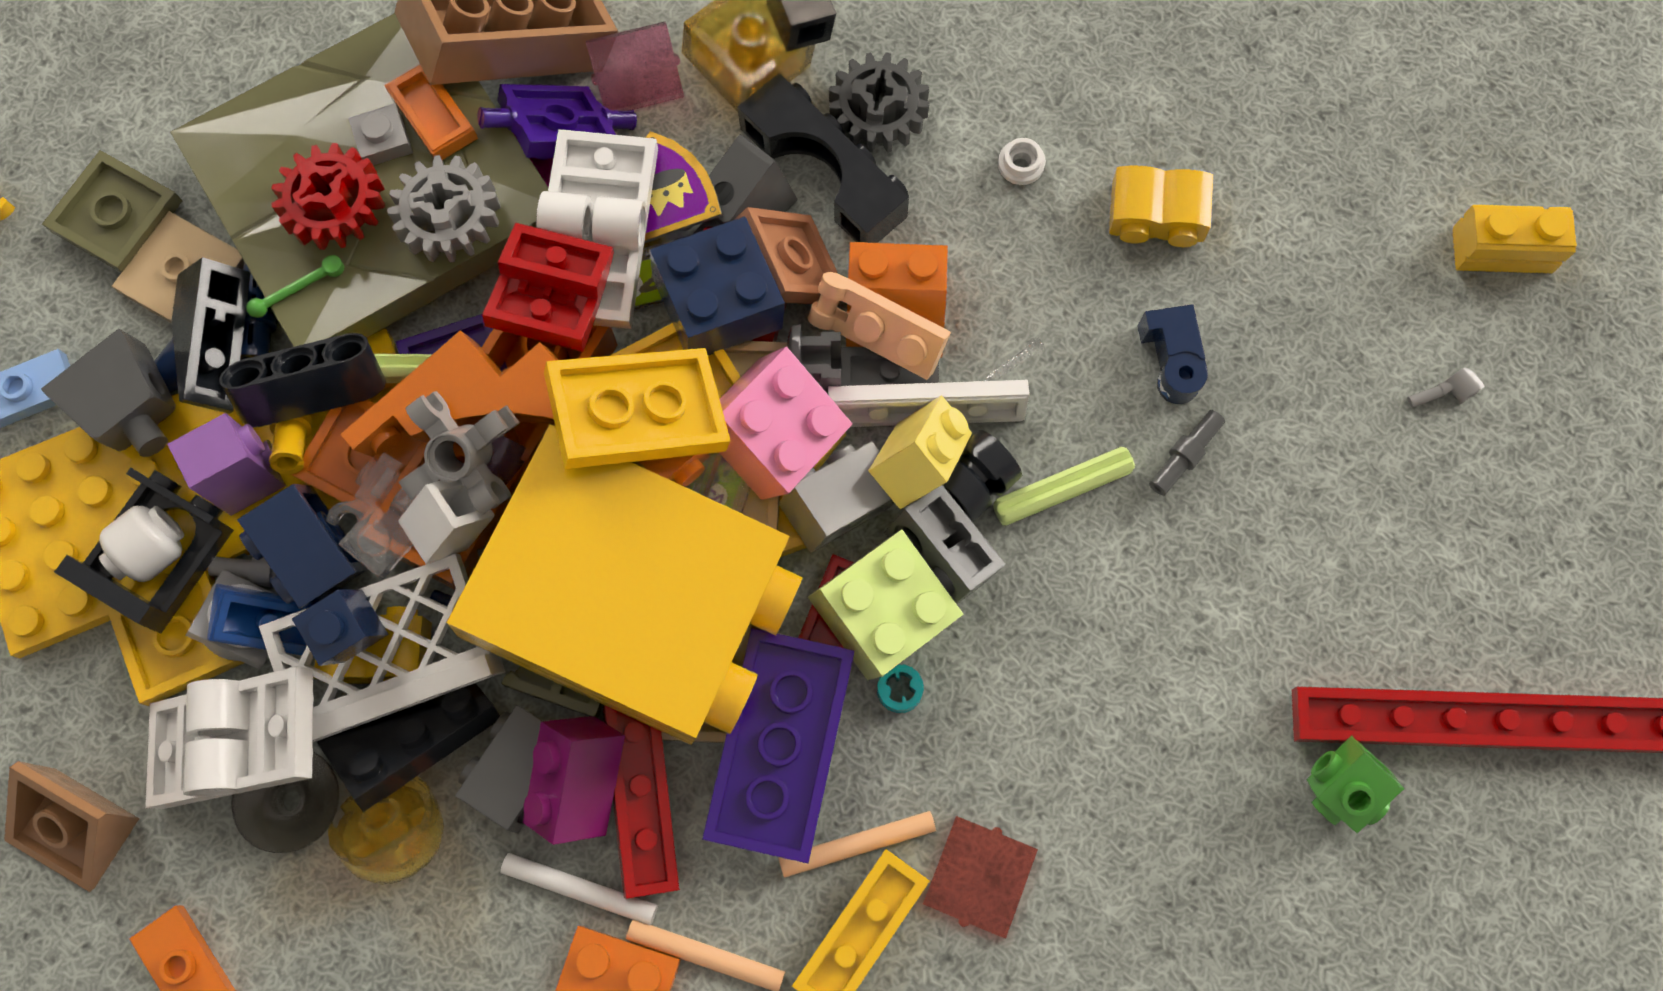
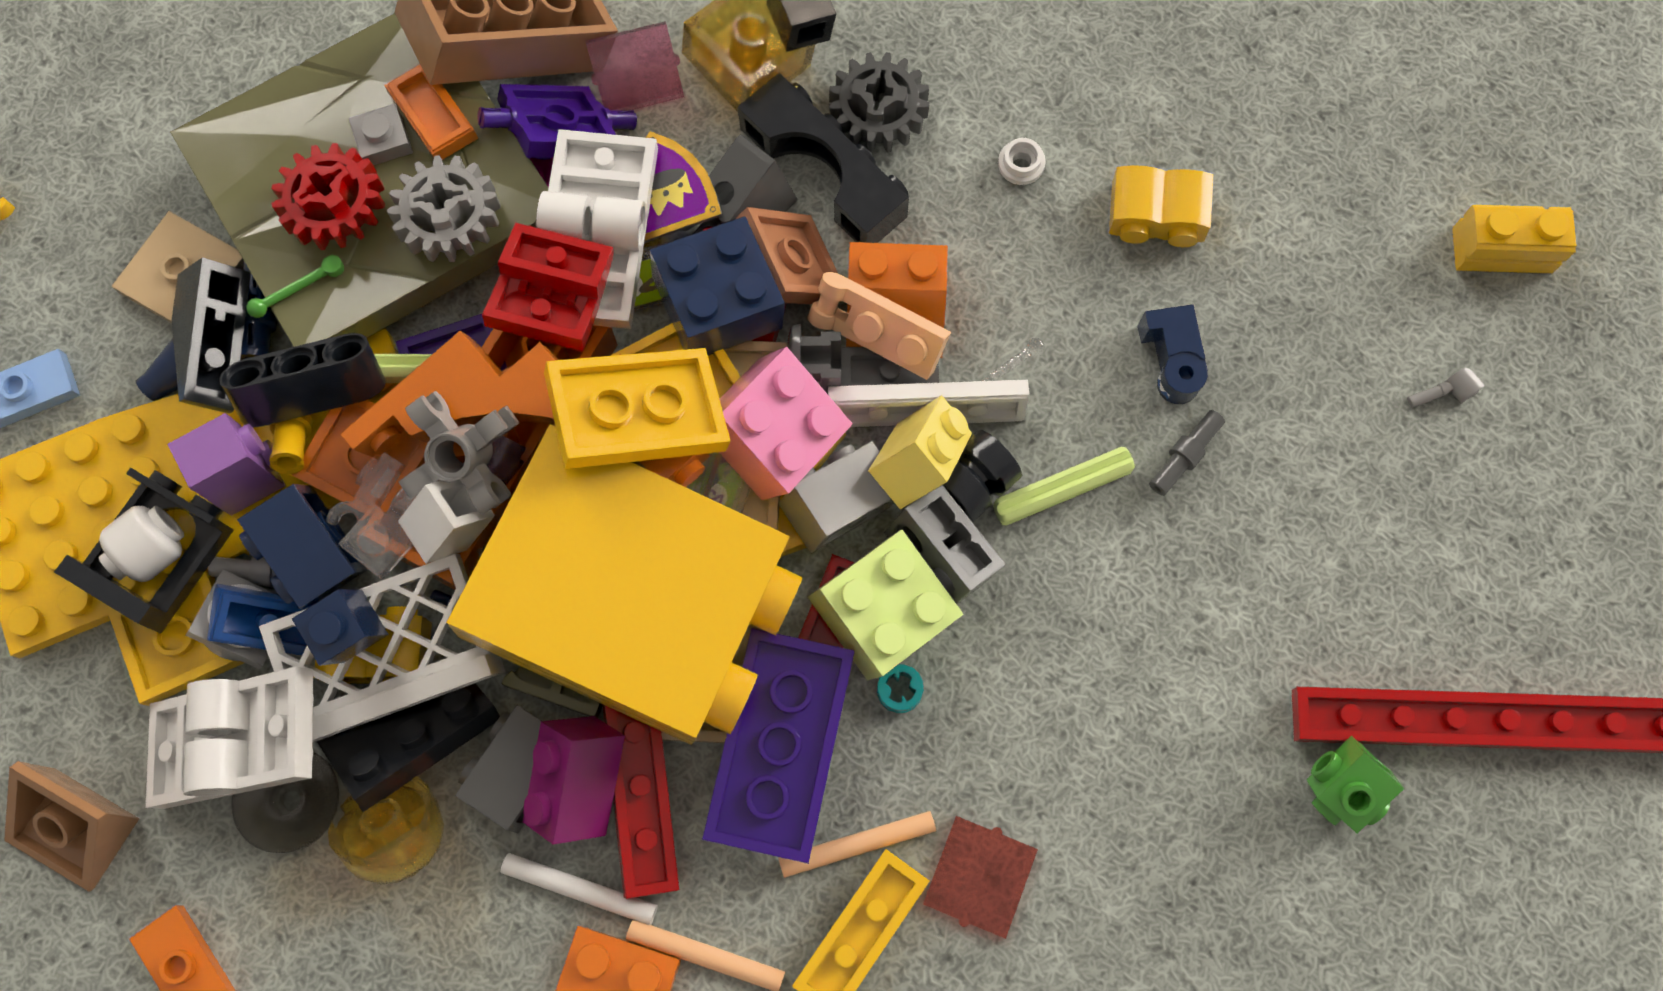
dark grey torso [41,329,176,457] -> none
olive plate [42,150,183,273] -> none

